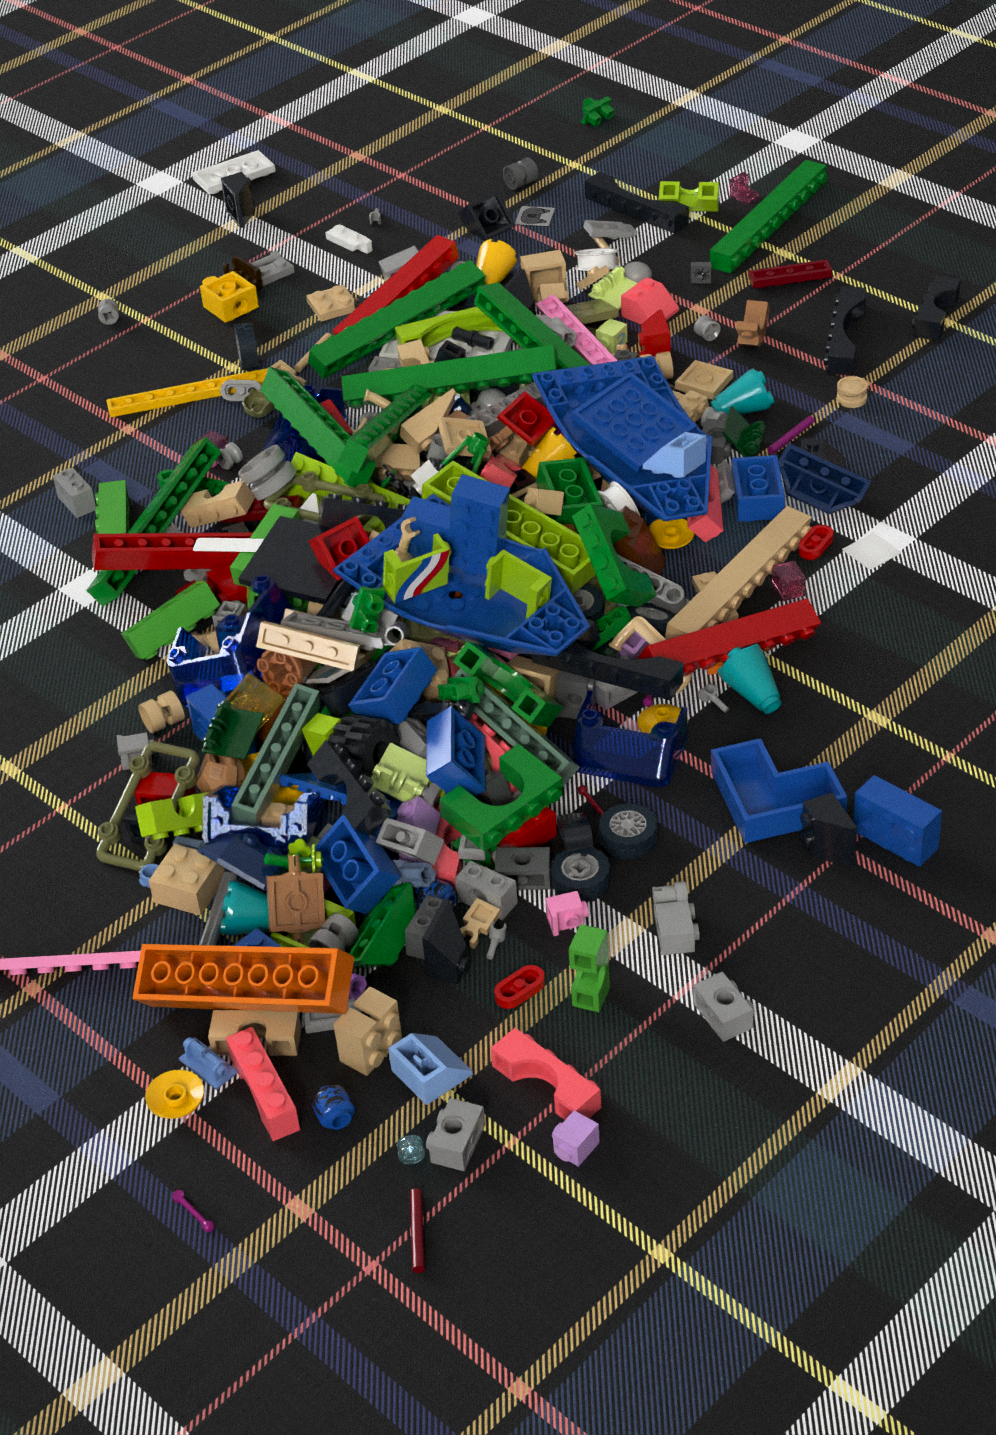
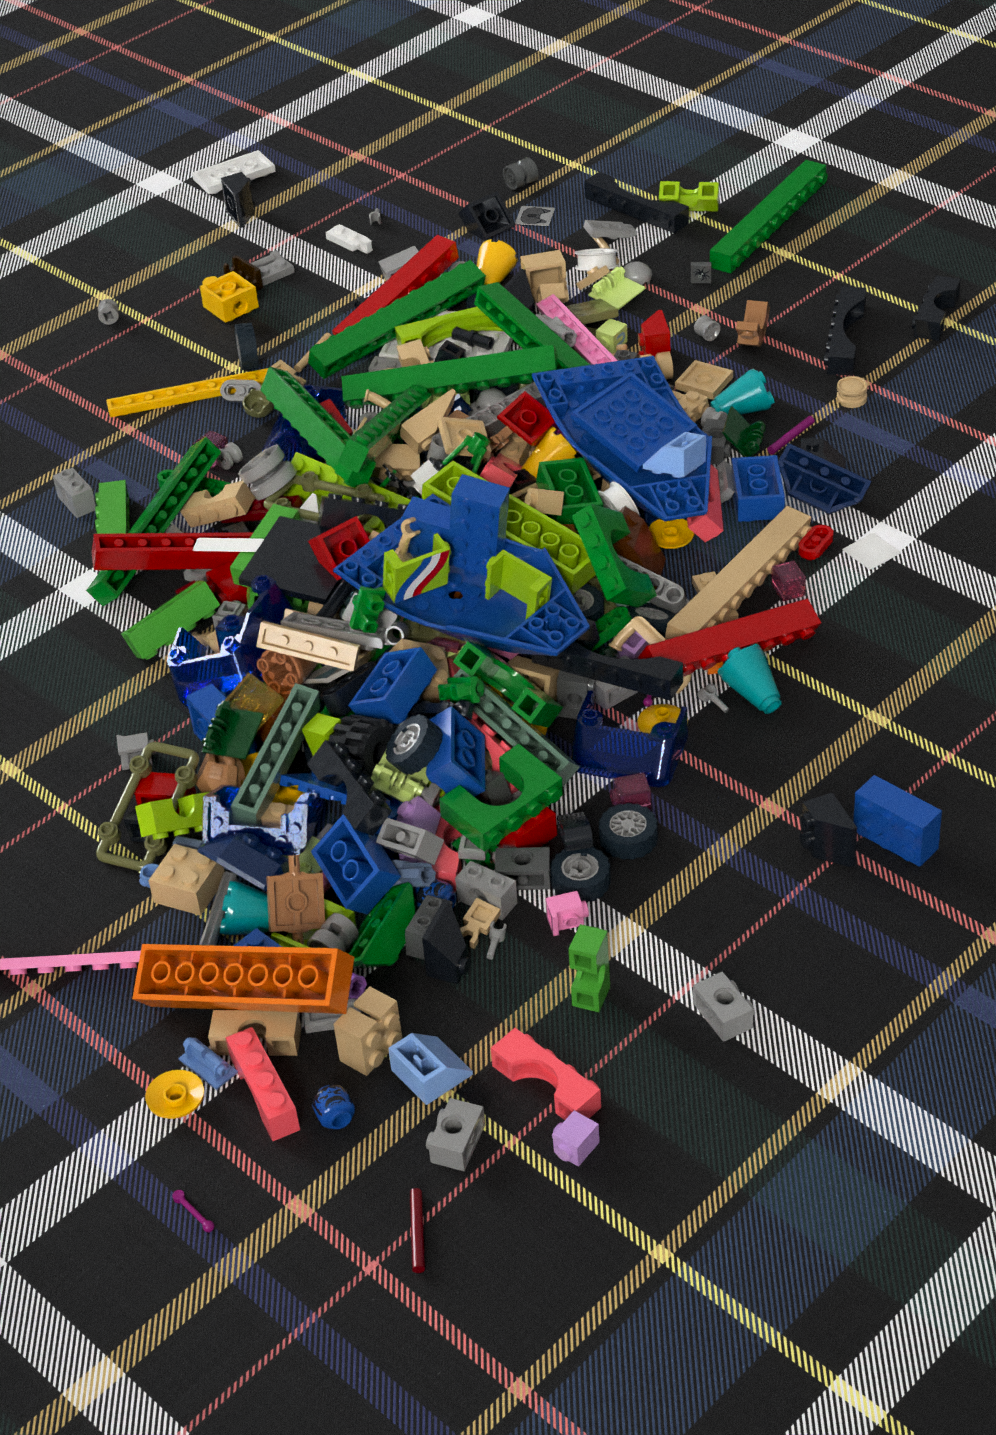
tan wheel [138,690,185,734] -> none
plant [264,839,324,873] -> none
tan plate [306,285,355,322] -> none
clear light blue bush [396,1135,425,1164] -> none
red plate [494,965,545,1009] -> none
dark red hinge [578,785,604,818] -> none
green hips [581,96,615,127] -> none
coral slope [621,277,679,324] -> none
light grey hinge [652,881,699,955] -> none
blue piece [711,738,847,843] -> none
clear pink panel [730,172,759,204] -> none
dark red plate [748,259,832,288] -> none
none -> black wheel [385,714,443,775]
none -> clear pink brick [610,773,651,809]

